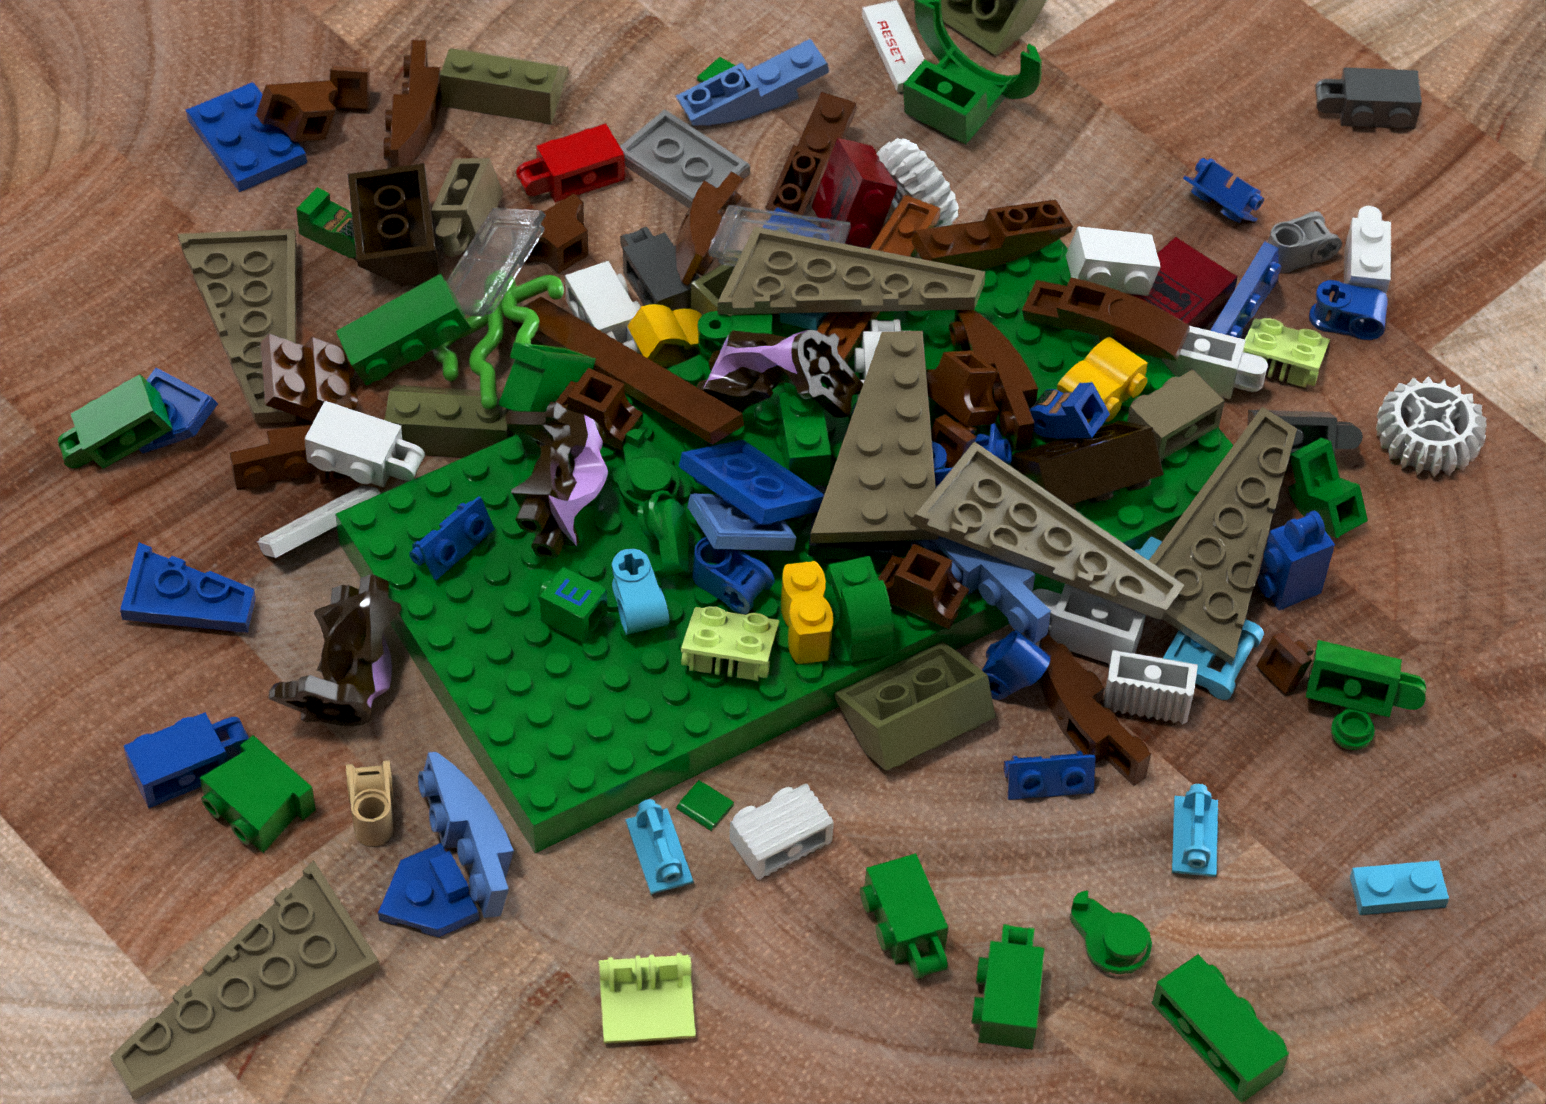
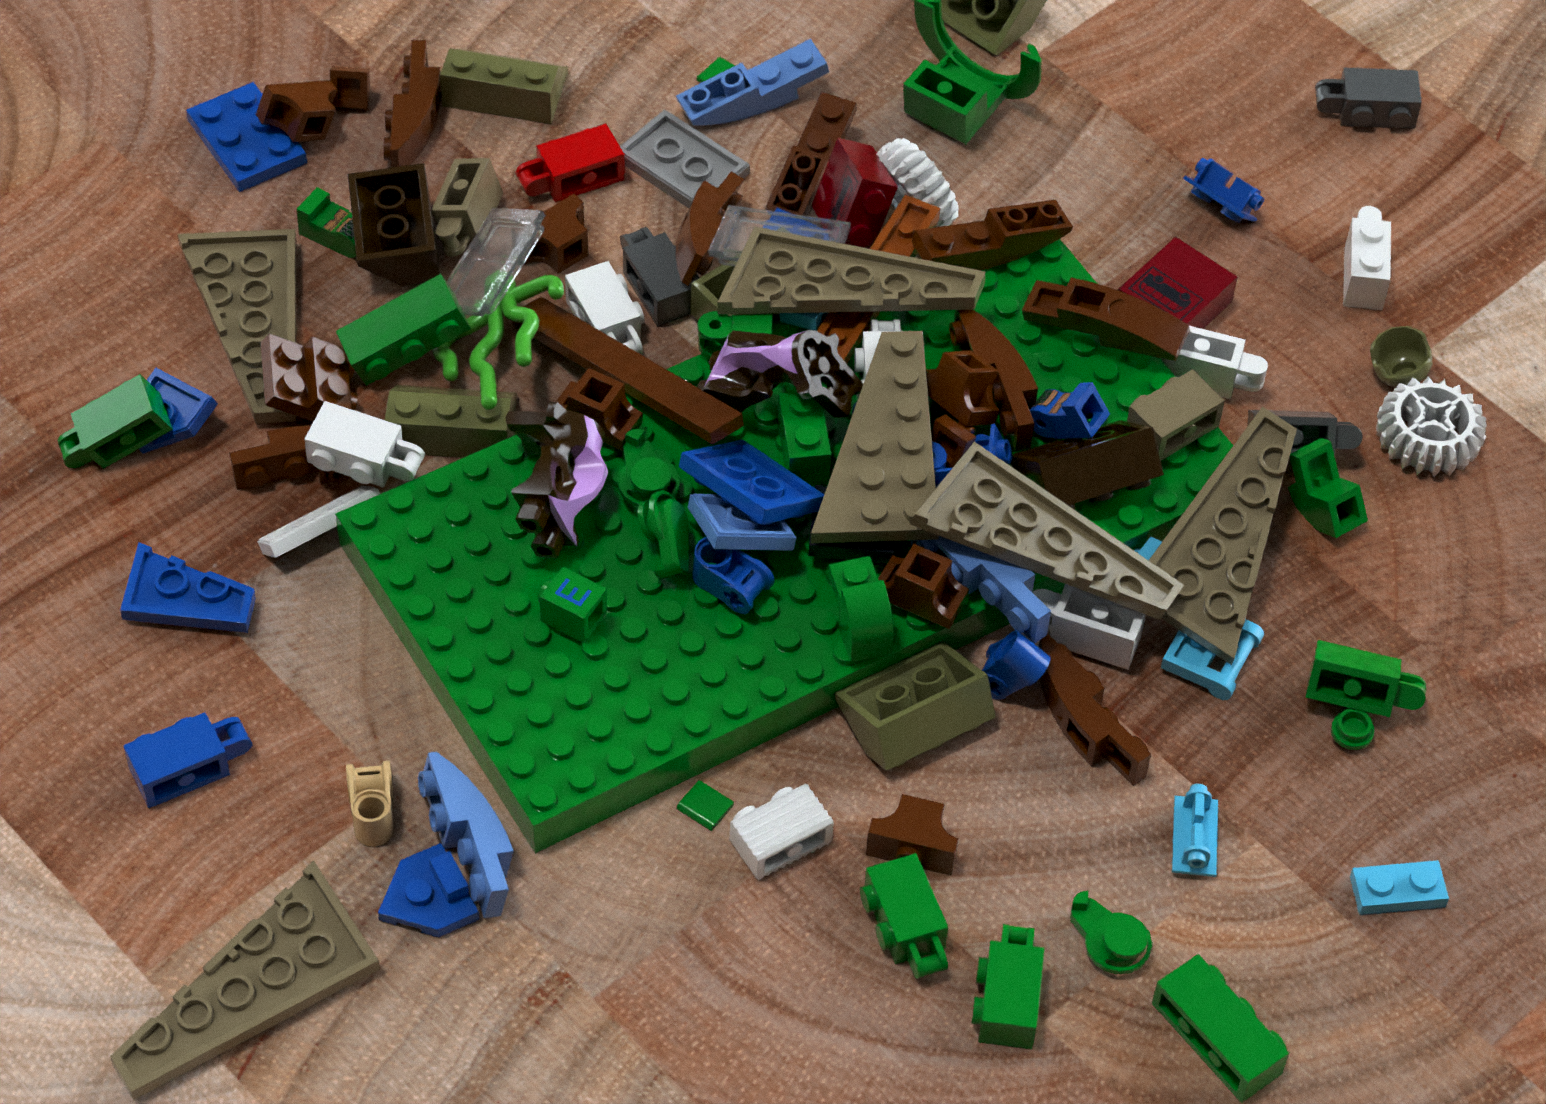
green hips [200,735,316,853] -> none
dark brown hips [268,574,401,726] -> none
blue hinge [409,496,495,580] -> none
green hips [498,342,596,412] -> none
yellowish green hinge [599,953,696,1044] -> none
medium azure piece [612,549,669,635] -> none
medium azure hinge [625,799,693,894] -> none
yellow brick [627,304,702,367] -> none
yellowish green hinge [681,606,779,681] -> none
yellow brick [781,561,833,664] -> none
white tile [862,0,925,93] -> none
blue hinge [1004,751,1095,800] -> none
yellow brick [1057,337,1148,423] -> none
white brick [1066,226,1161,296] -> none
white brick [1102,650,1198,725] -> none
blue wing [1210,241,1282,338] -> none
yellowish green hinge [1243,318,1330,388] -> none
reddish brown tile [1256,632,1314,694] -> none
blue brick [1257,511,1335,610] -> none
light grey piece [1268,211,1342,273] -> none
blue piece [1309,280,1388,340] -> none
none -> reddish brown brick [866,794,959,876]
none -> olive hair [1370,326,1433,388]

